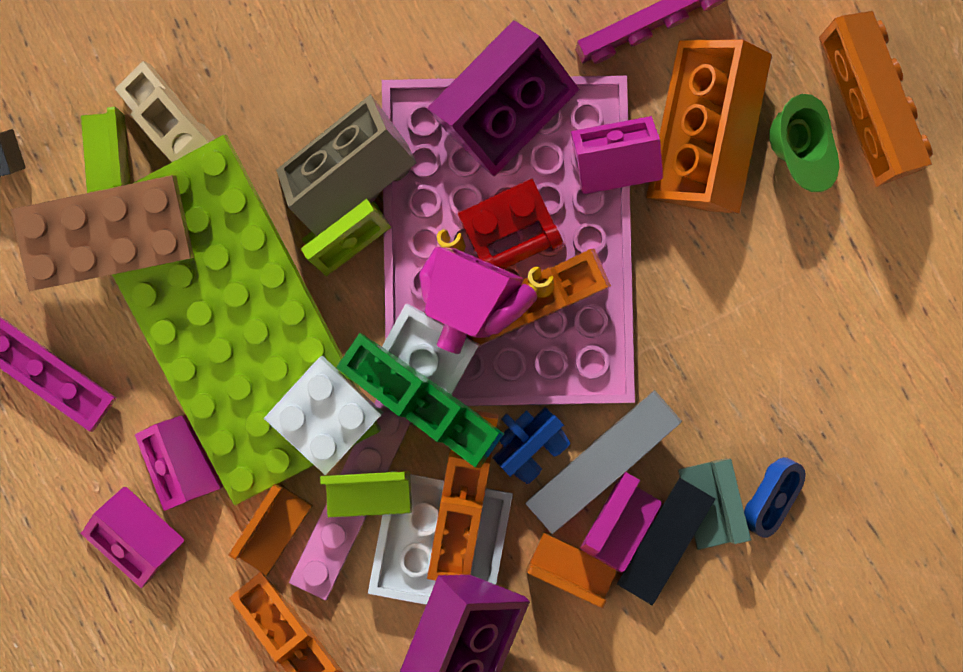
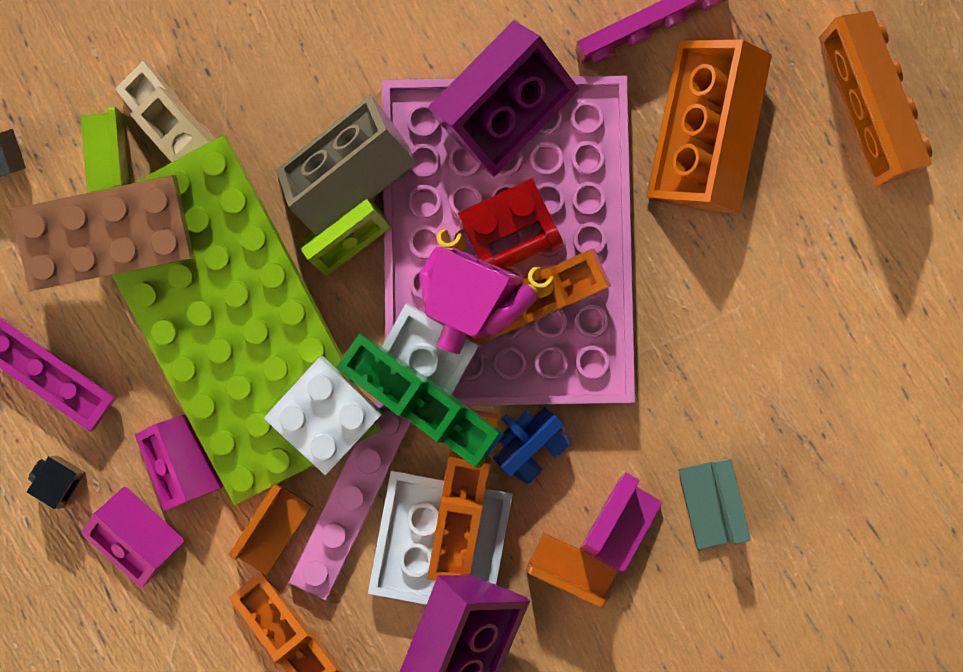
lime panel [320,471,412,518] -> none
light grey slope [525,390,682,534] -> none
dark pink panel [571,116,663,194] -> none
black tile [617,477,715,606] -> none
blue plate [744,457,806,538] -> none
bright green piece [769,94,840,192] -> none
none -> black plate [27,456,86,509]

